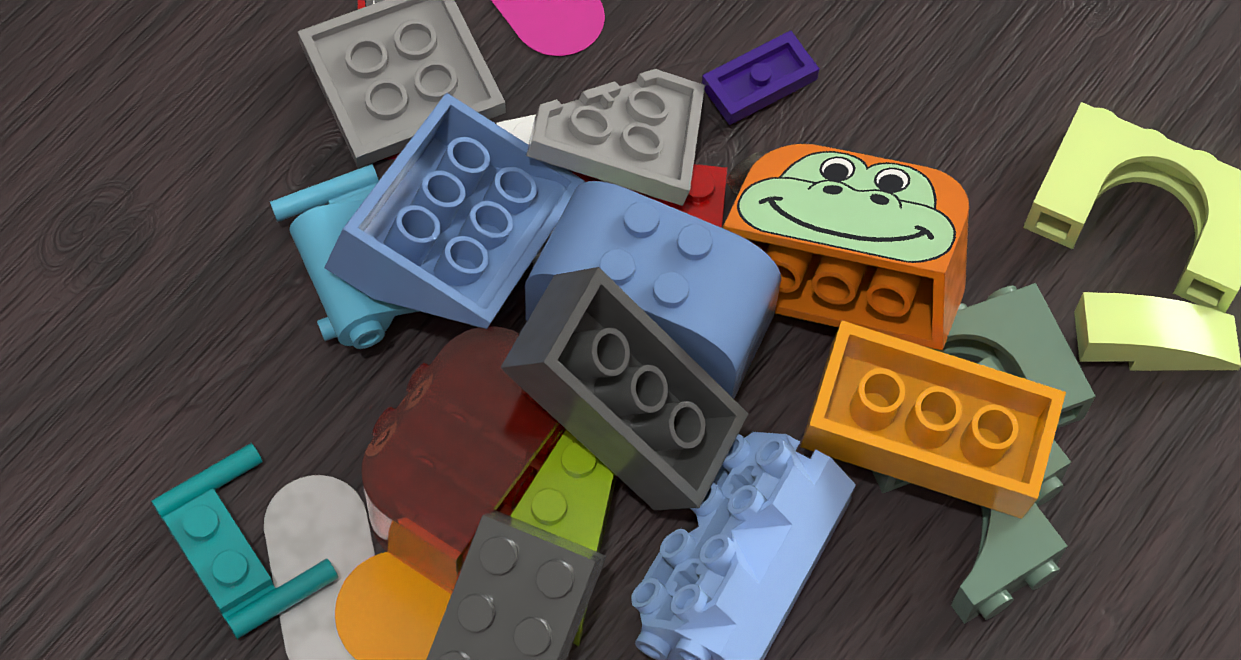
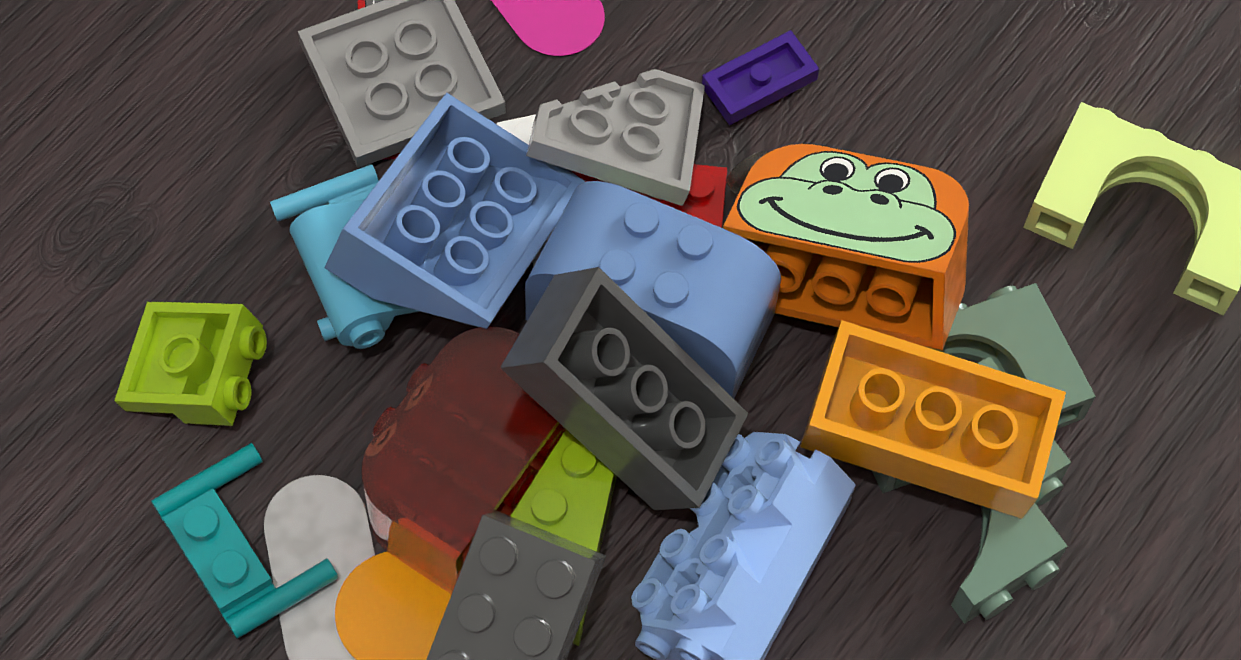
yellowish green slope [1074,292,1241,371] -> none
none -> lime plate [114,302,267,426]

